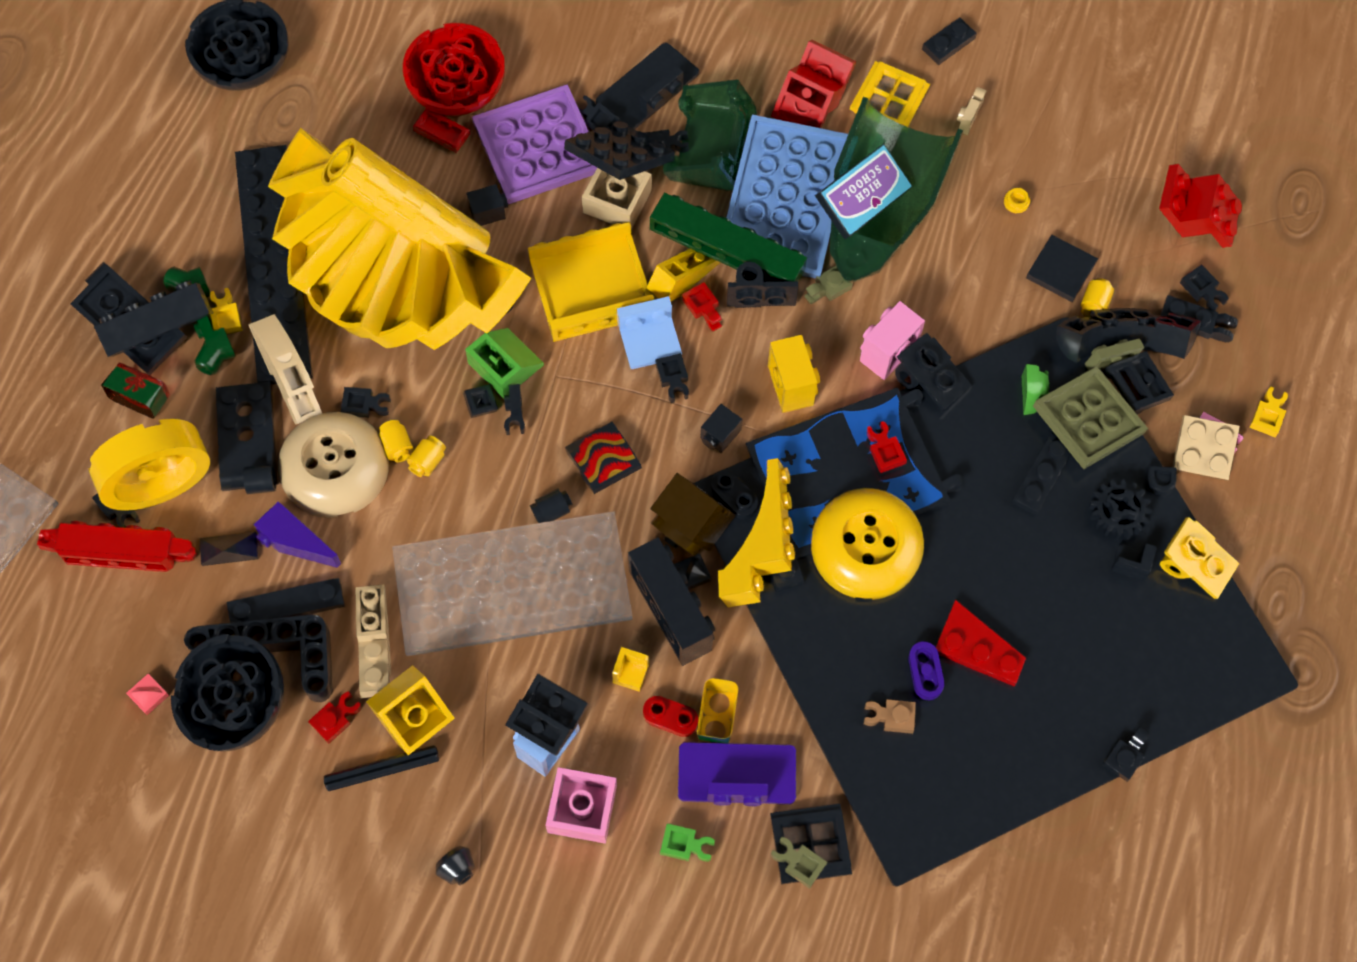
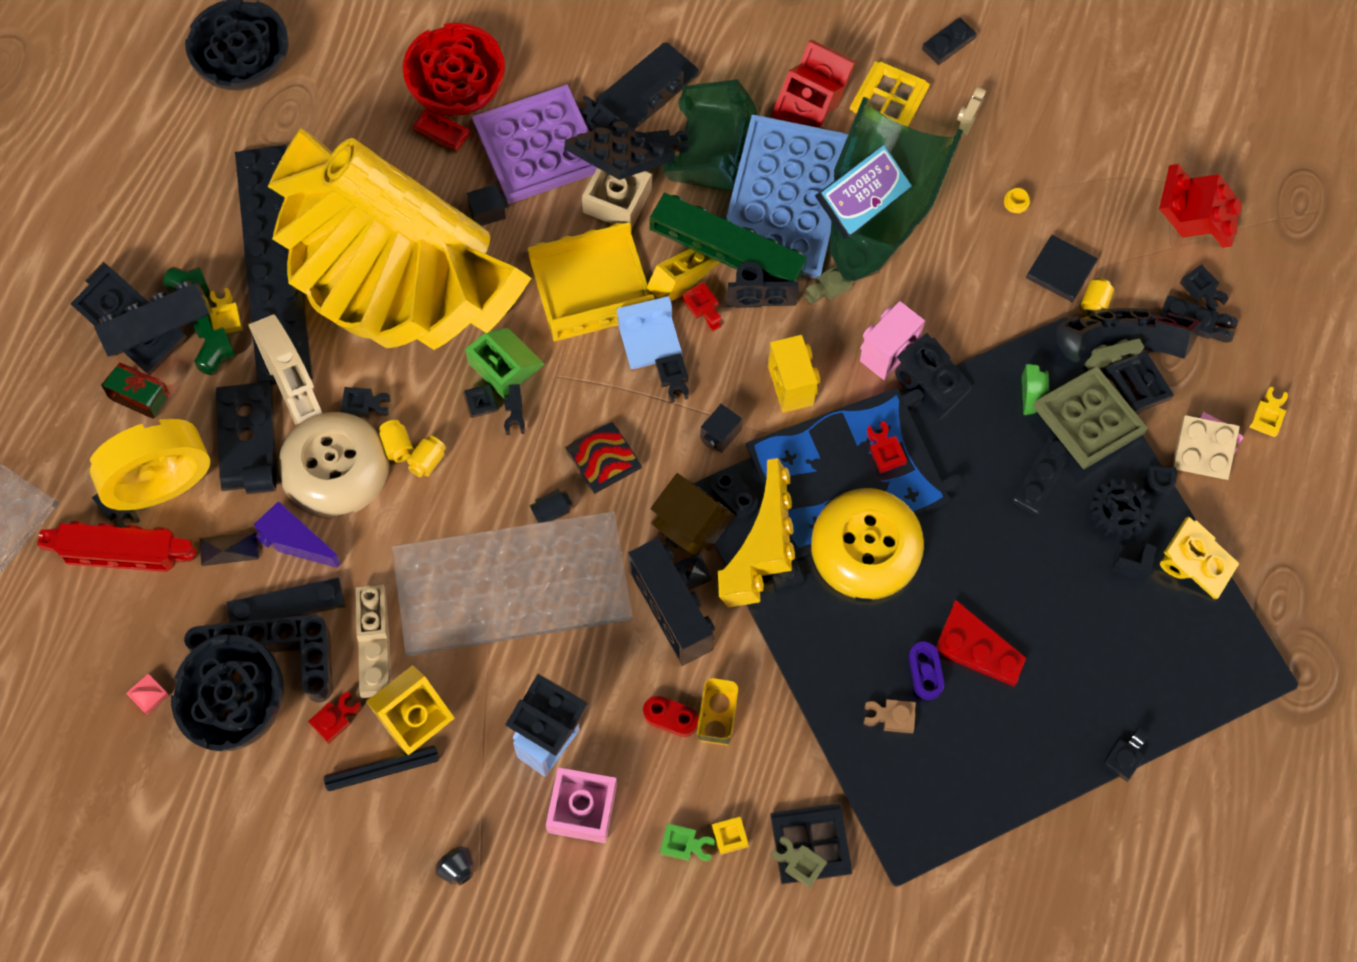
yellow panel [612,647,649,692] -> none
dark purple bracket [678,743,796,806] -> none
none -> yellow plate [712,817,749,855]

